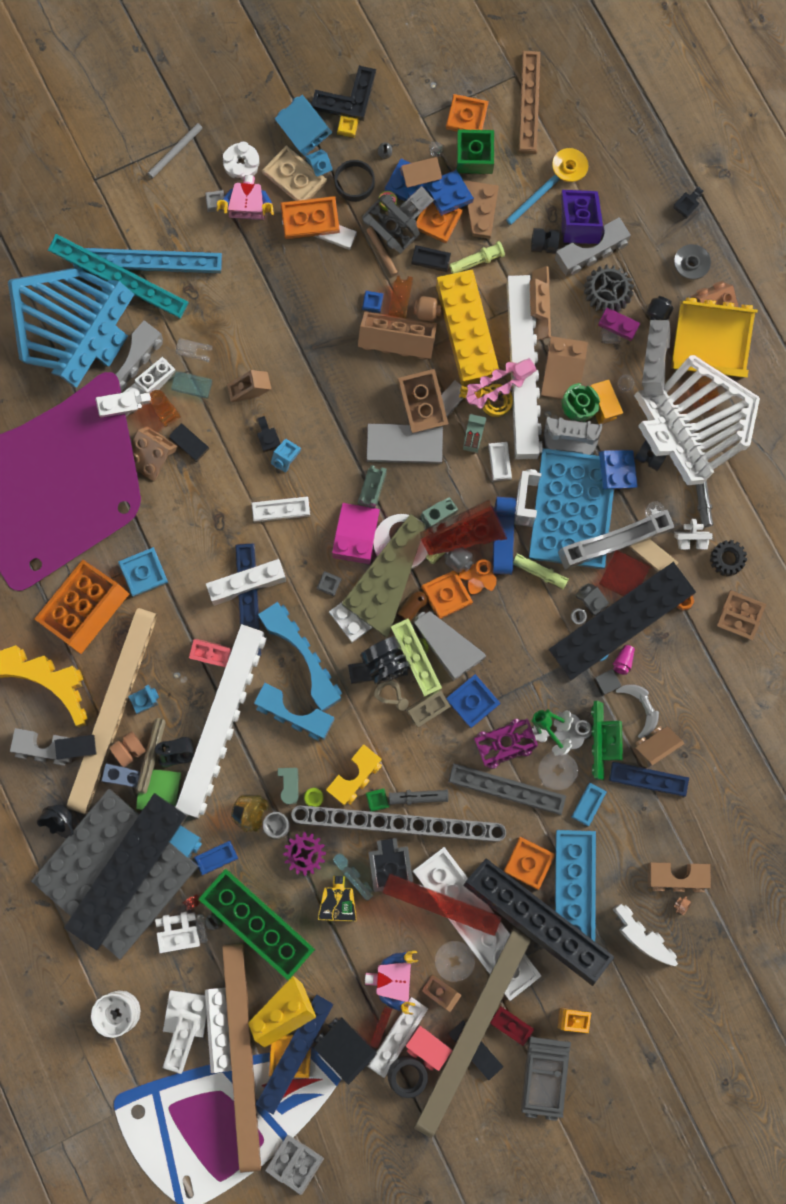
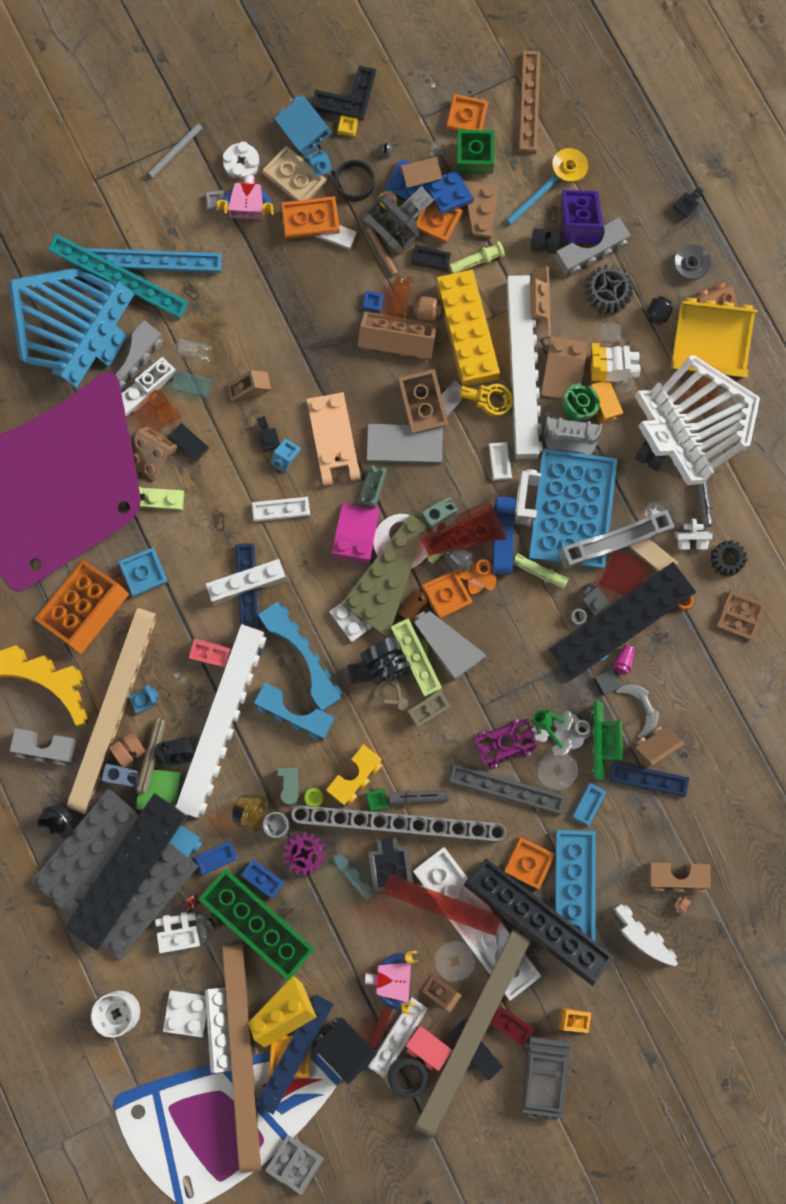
black tile [54,735,97,760] -> none
white hinge [95,391,151,418] -> none
white tile [162,1010,201,1074] -> none
dark grey tile [317,571,342,597] -> none
black torso [318,876,356,921] -> none
blue plate [446,674,501,729] -> none
sand green leg [463,414,486,453] -> none
bright pink sword [466,358,536,409] -> none
magenta plate [598,307,640,341] -> none
blue plate [599,450,637,490] -> none
light grey arch [642,320,671,395] -> none
none -> yellowish green plate [129,487,184,511]
none -> blue plate [241,859,285,899]
none -> light nougat hinge [307,392,361,486]
none -> white hips [590,343,641,383]

